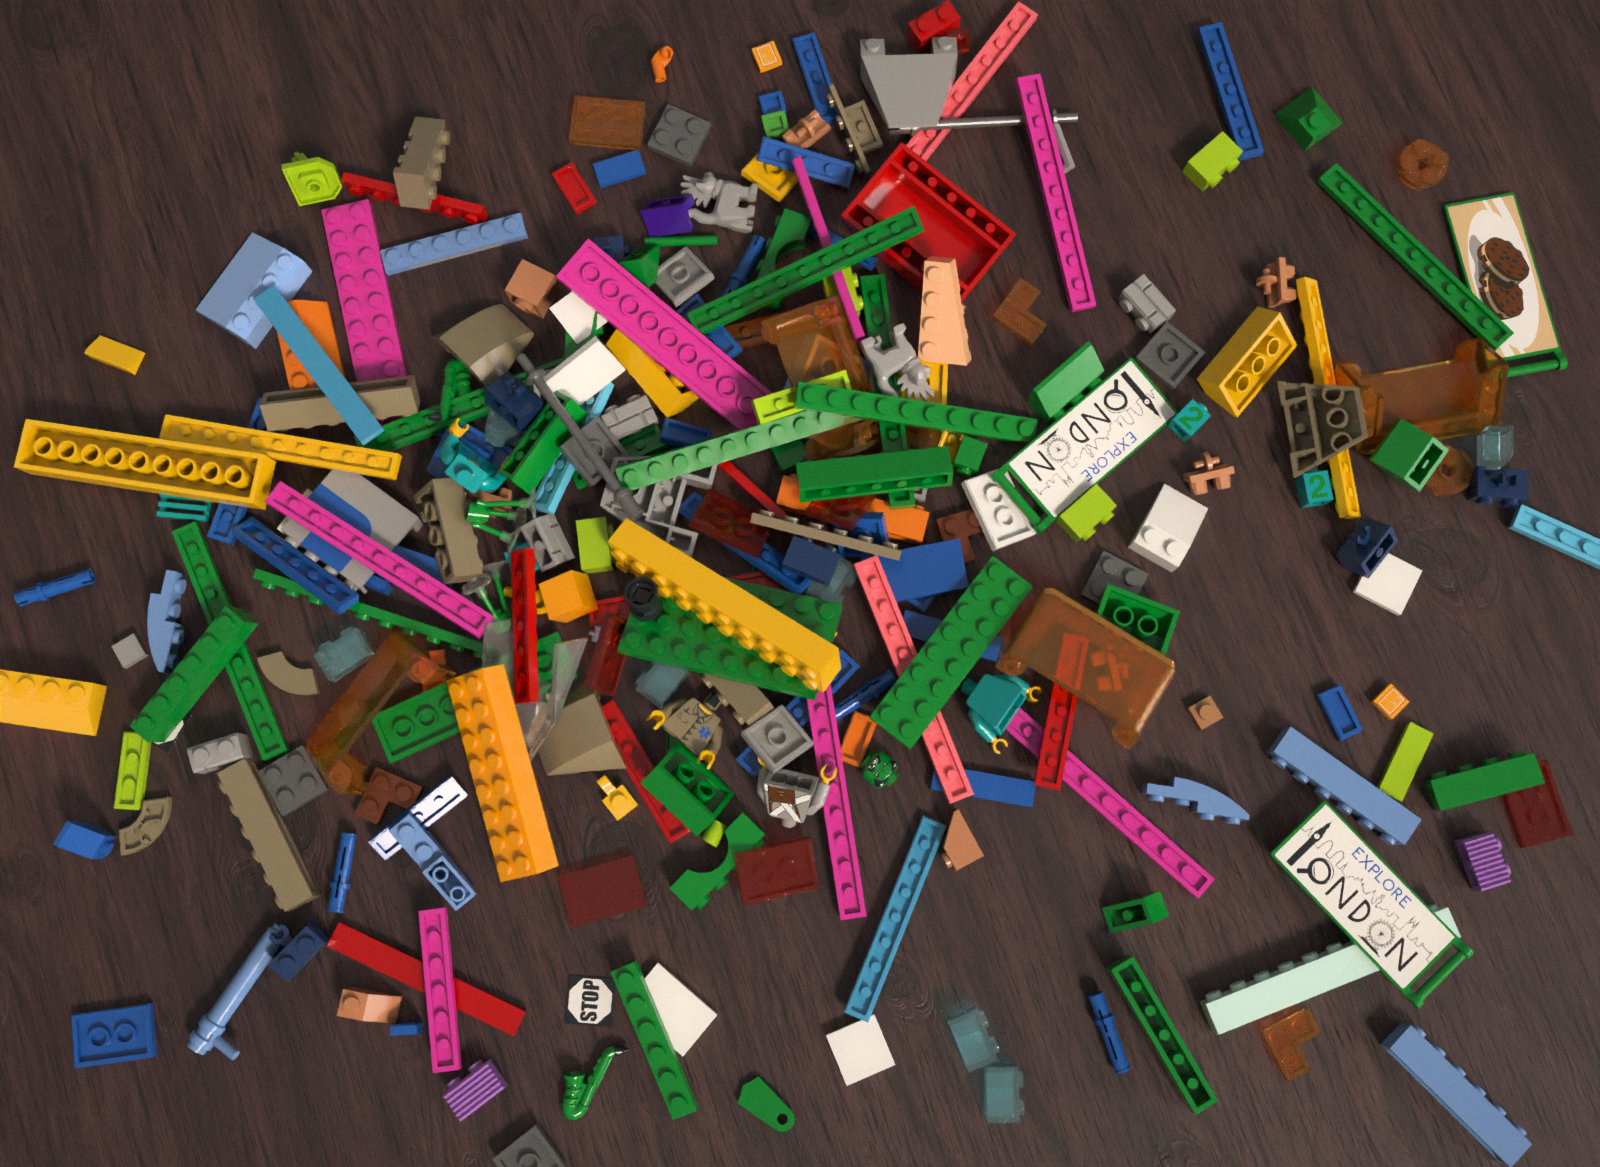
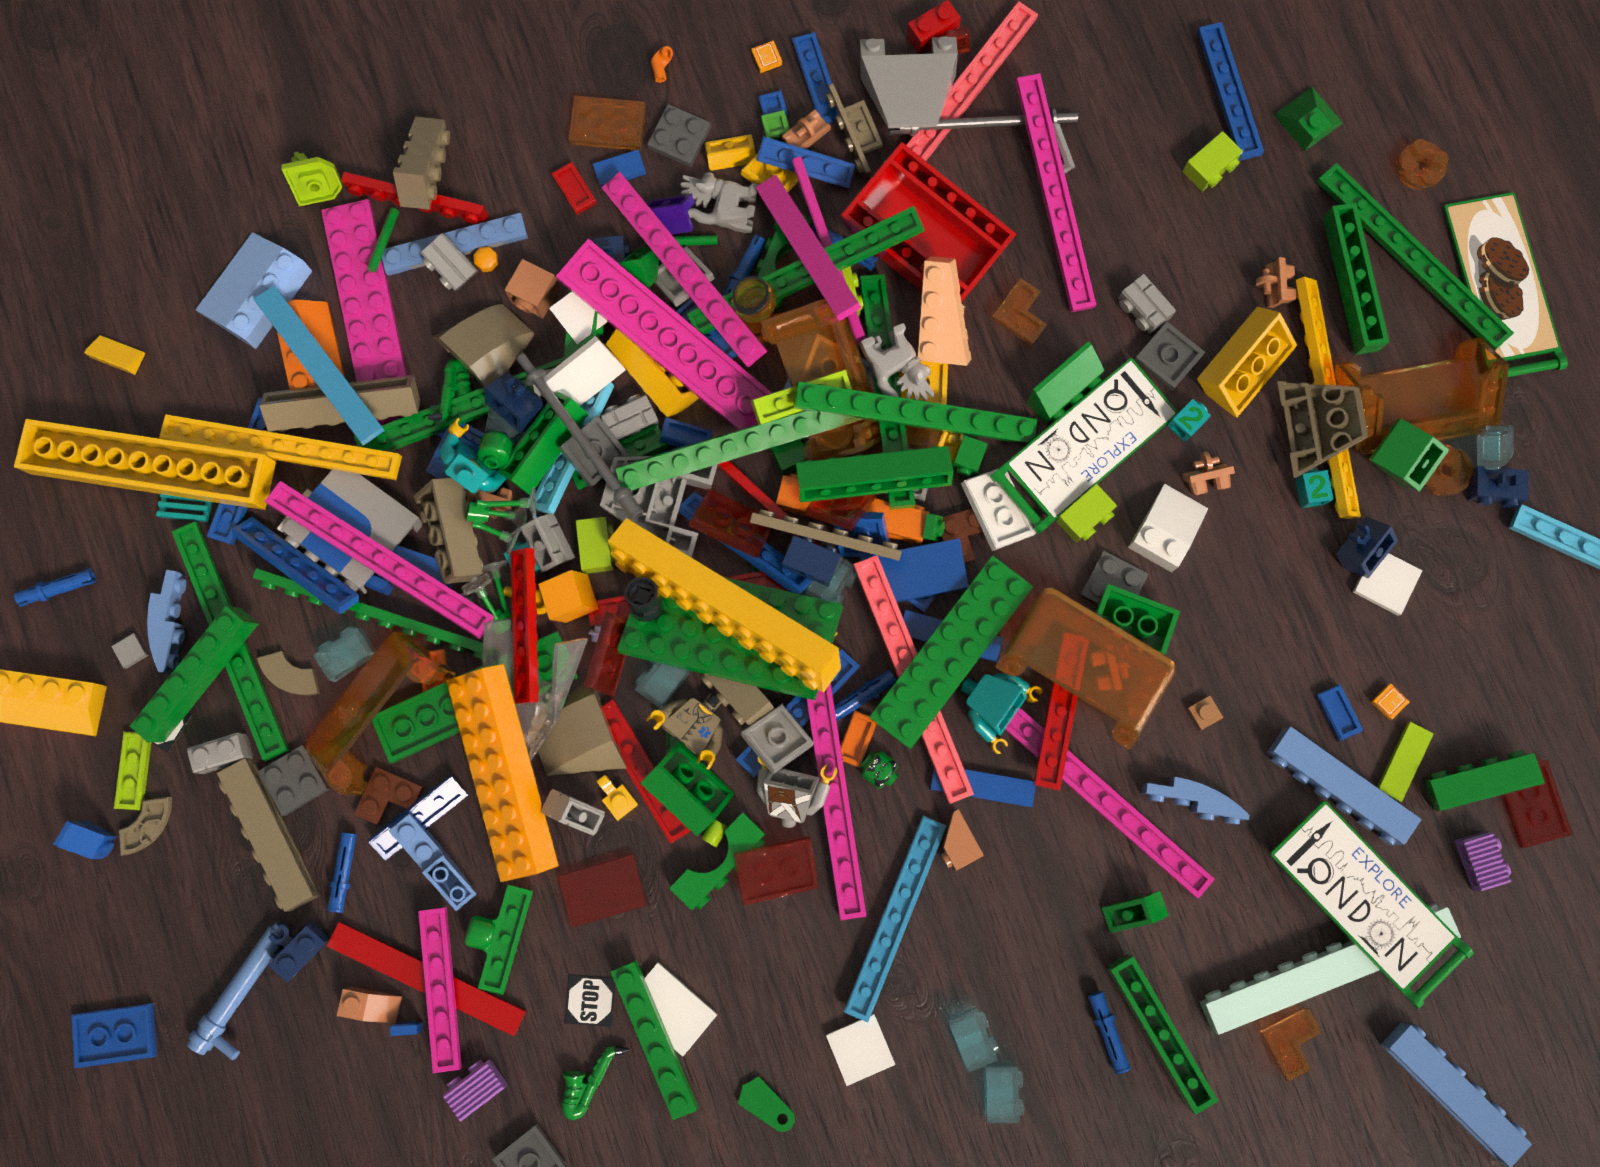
none -> green bar [367,208,399,273]
none -> light grey brick [421,233,478,291]
none -> green plate [465,884,533,995]
none -> light orange tile [473,247,498,272]
none -> green head [477,431,513,469]
none -> light grey brick [541,789,605,836]
none -> dark pink plate [601,172,767,367]
none -> yellow slope [705,135,756,171]
none -> clear yellow piece [731,276,776,323]
none -> dark pink tile [755,175,861,321]
none -> green plate [923,513,945,541]
none -> green brick [1323,203,1389,355]

